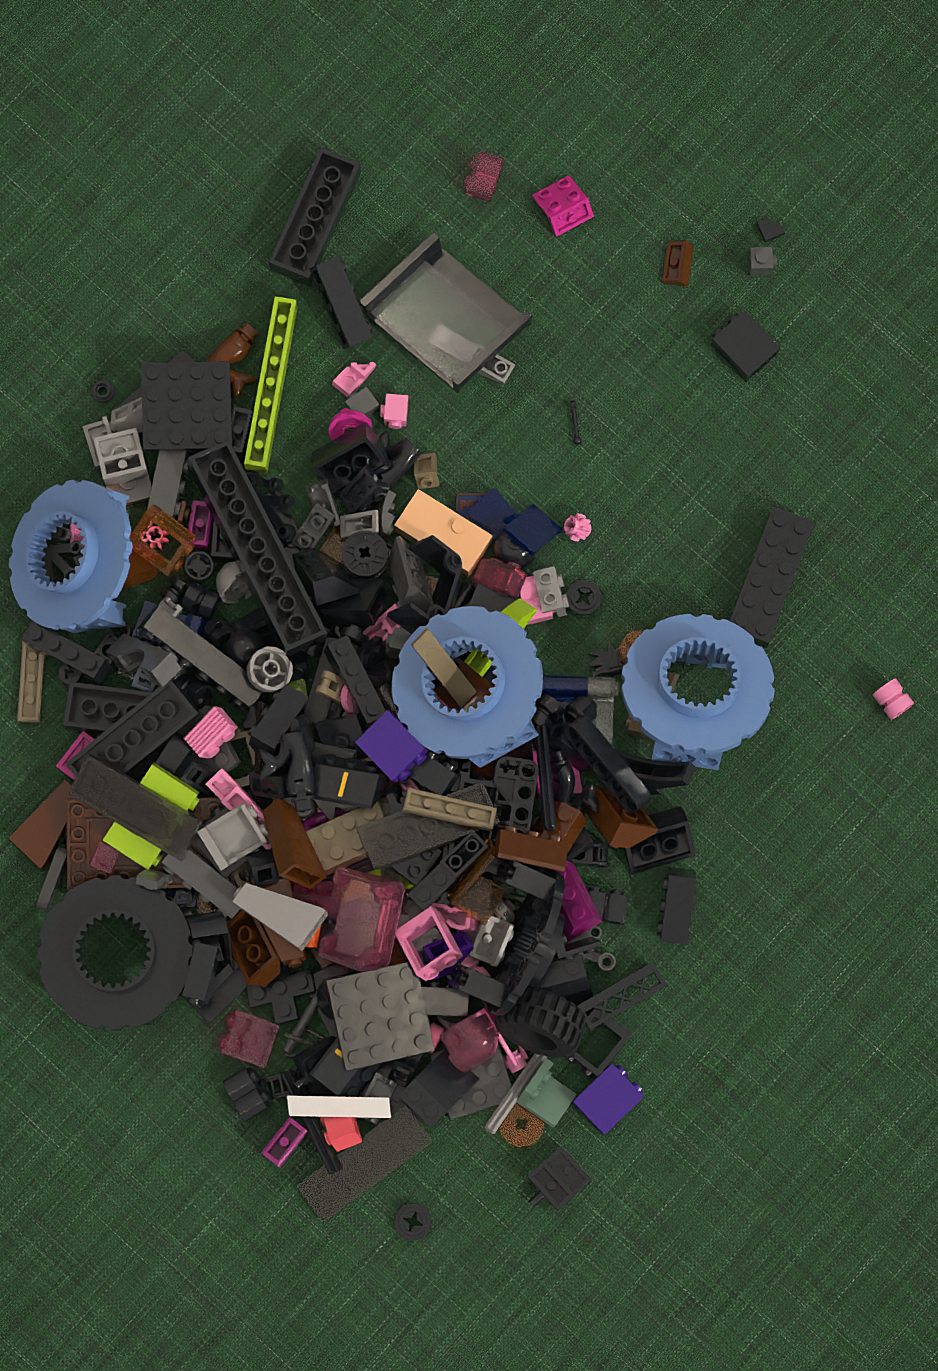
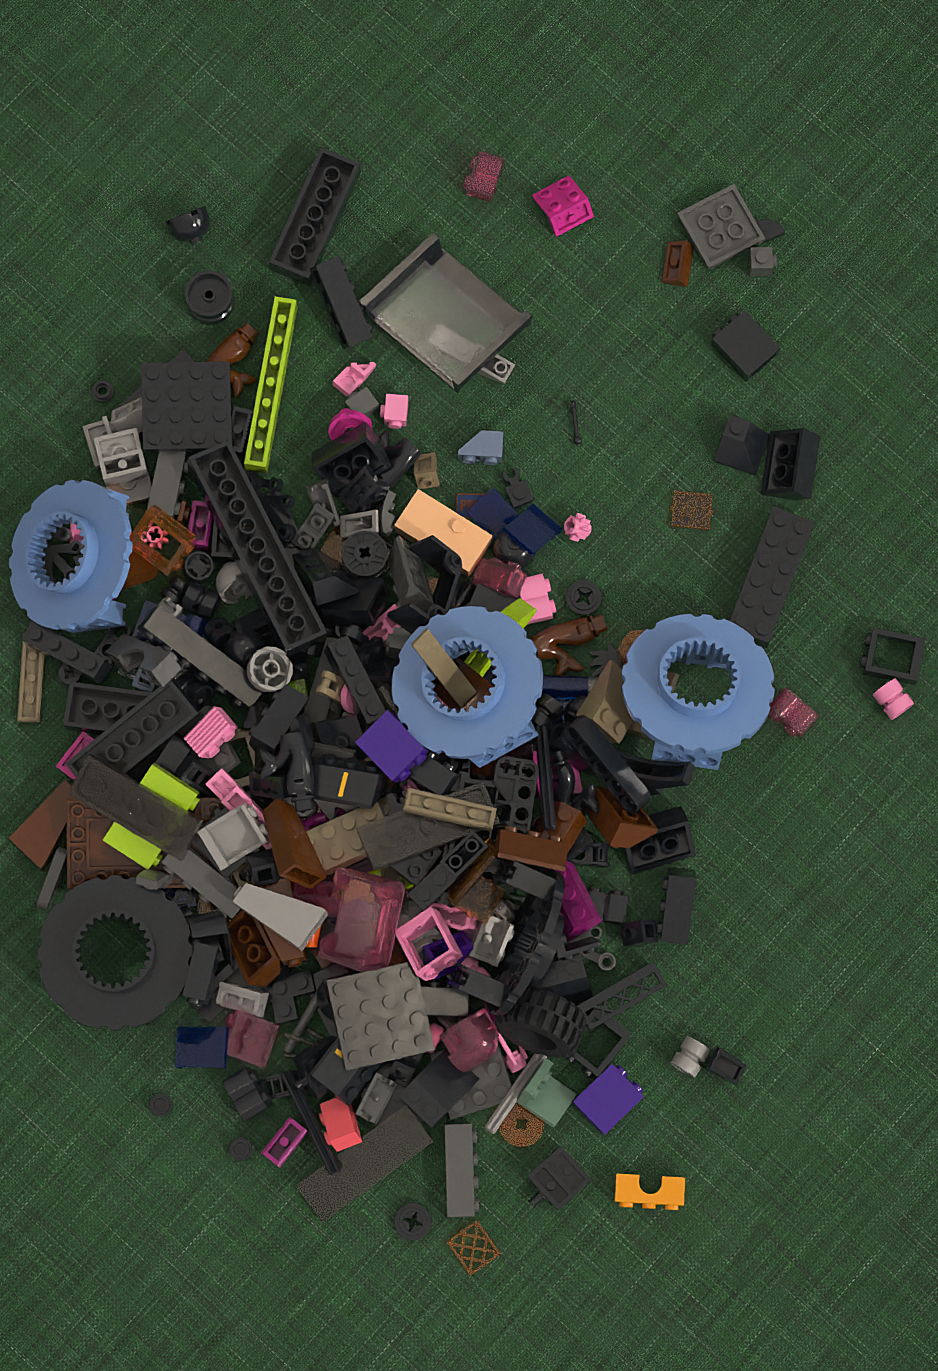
clear pink panel [90,841,120,874] -> none
white sticker [287,1096,391,1118] -> none
light grey bracket [533,566,569,617] -> none
none -> black plate [149,1094,172,1117]
none -> black cylinder [165,206,210,244]
none -> clear blue piece [175,1026,229,1069]
none -> black wheel [185,270,235,325]
none -> light grey hinge [216,981,269,1017]
none -> black plate [229,1138,252,1161]
none -> dark grey brick [445,1124,479,1218]
none -> clear orange window [447,1220,501,1276]
none -> sand blue slope [458,430,503,465]
none -> black plate [503,467,534,509]
none -> reddish brown piece [531,614,608,677]
none -> dark tan slope [576,660,632,744]
none -> light orange arch [614,1174,685,1210]
none -> black brick [620,919,658,946]
none -> clear orange piece [670,491,713,530]
none -> light grey wheel [670,1036,711,1078]
none -> dark grey plate [677,184,766,270]
none -> black slope [705,1047,747,1085]
none -> black slope [714,415,769,475]
none -> black slope [761,428,820,500]
none -> clear pink brick [768,687,819,738]
none -> black window [860,628,926,685]

